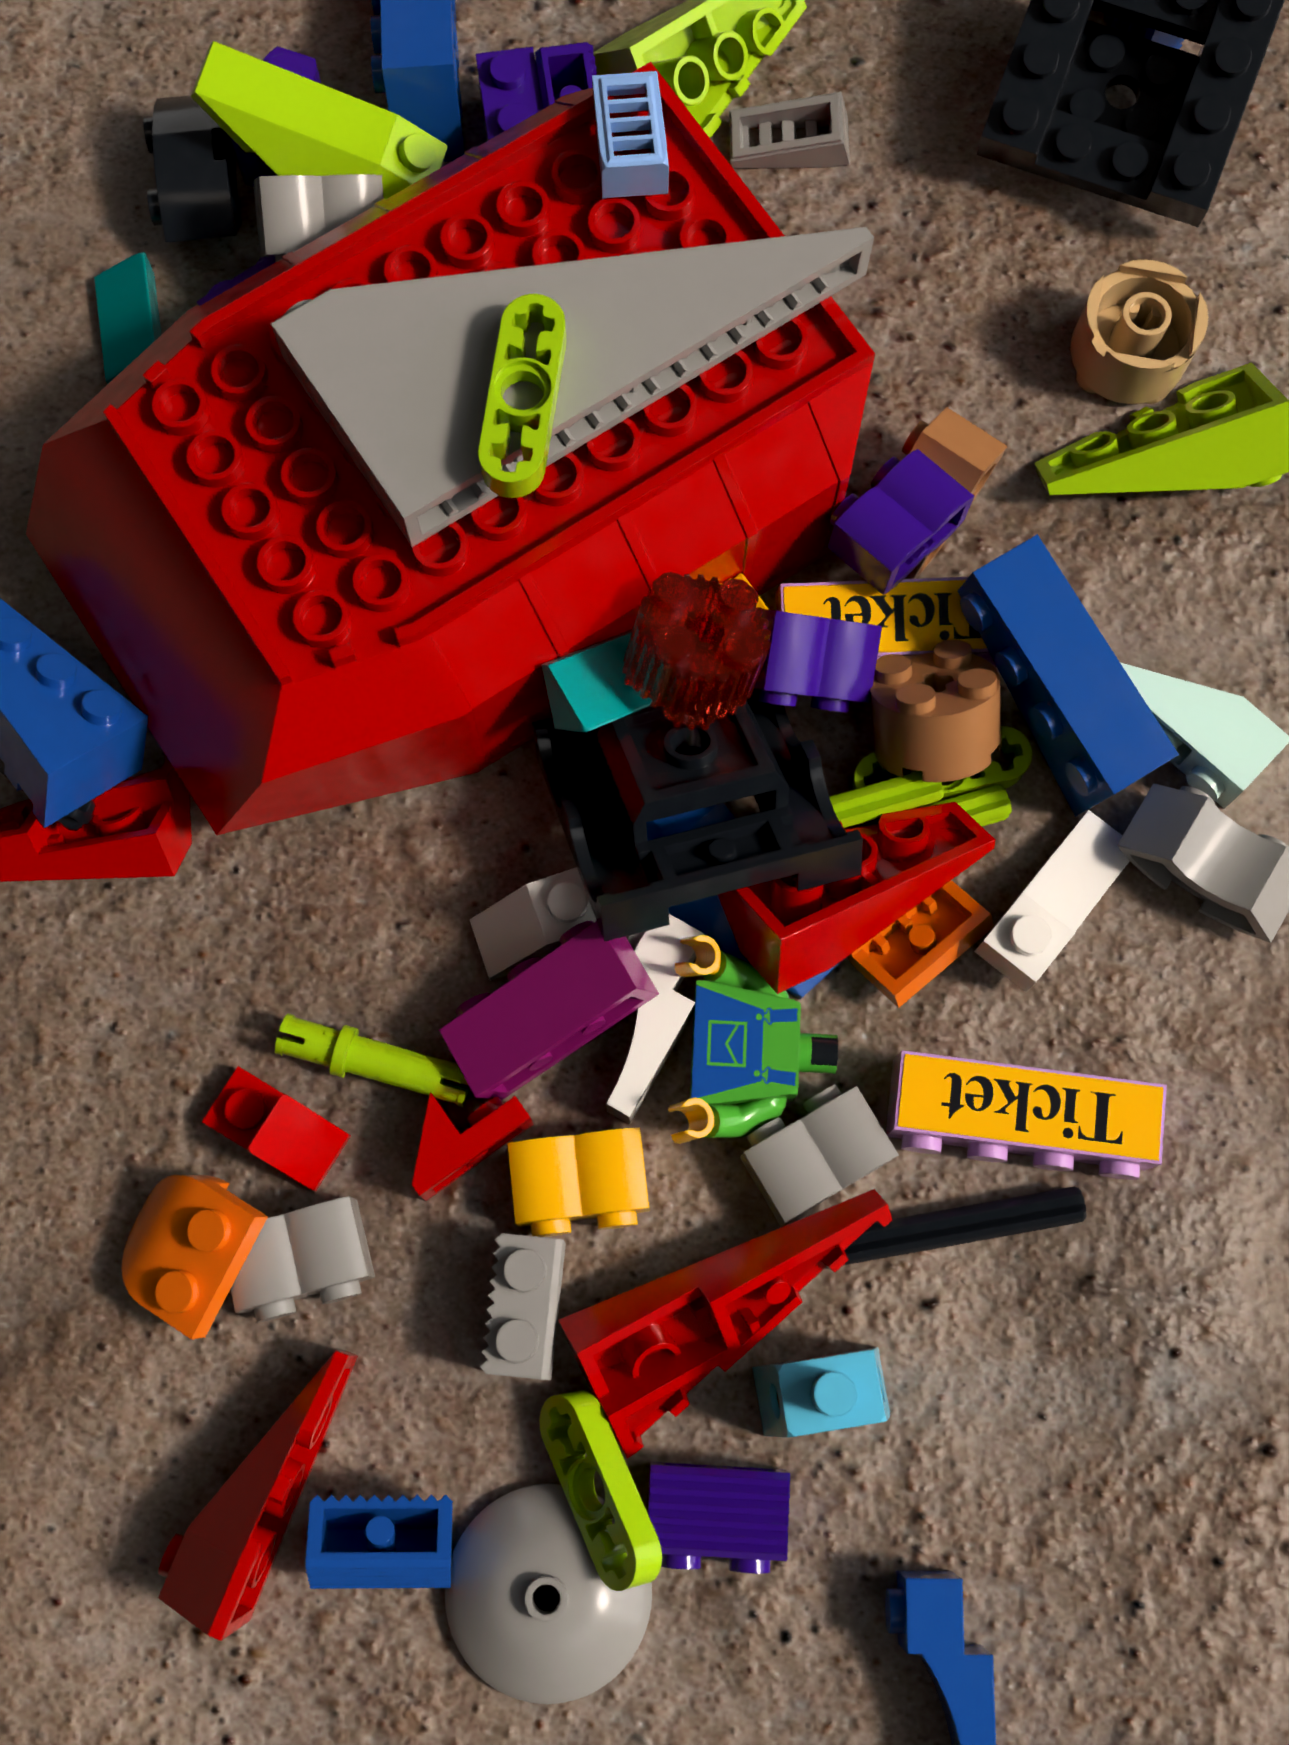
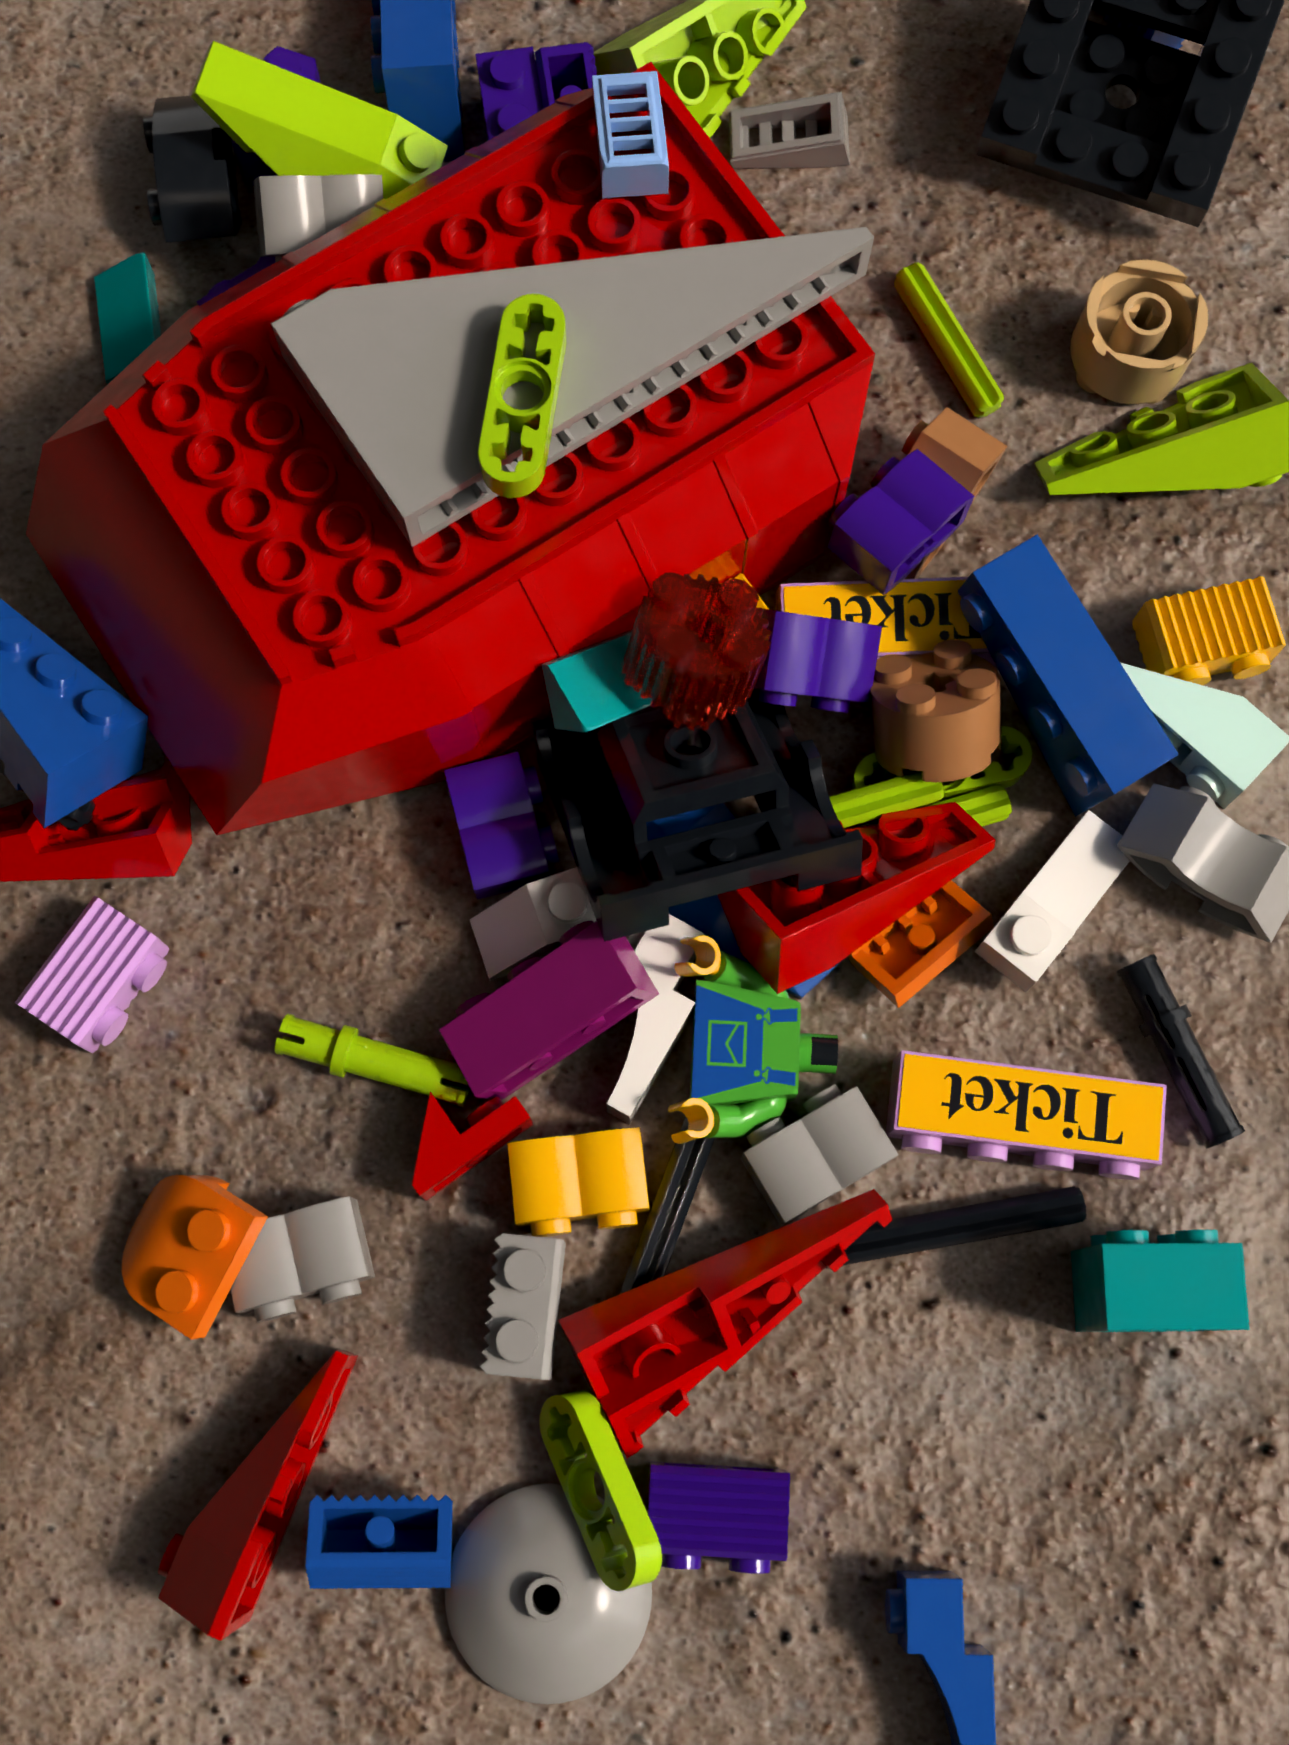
red slope [202,1066,351,1192] -> none
medium azure torso [752,1347,891,1438] -> none
none -> lavender brick [15,896,169,1053]
none -> dark purple brick [444,752,559,900]
none -> black axle [621,1117,715,1294]
none -> lime axle [894,262,1004,418]
none -> teal brick [1071,1230,1250,1332]
none -> black pin [1117,954,1245,1149]
none -> yellow brick [1132,576,1286,685]

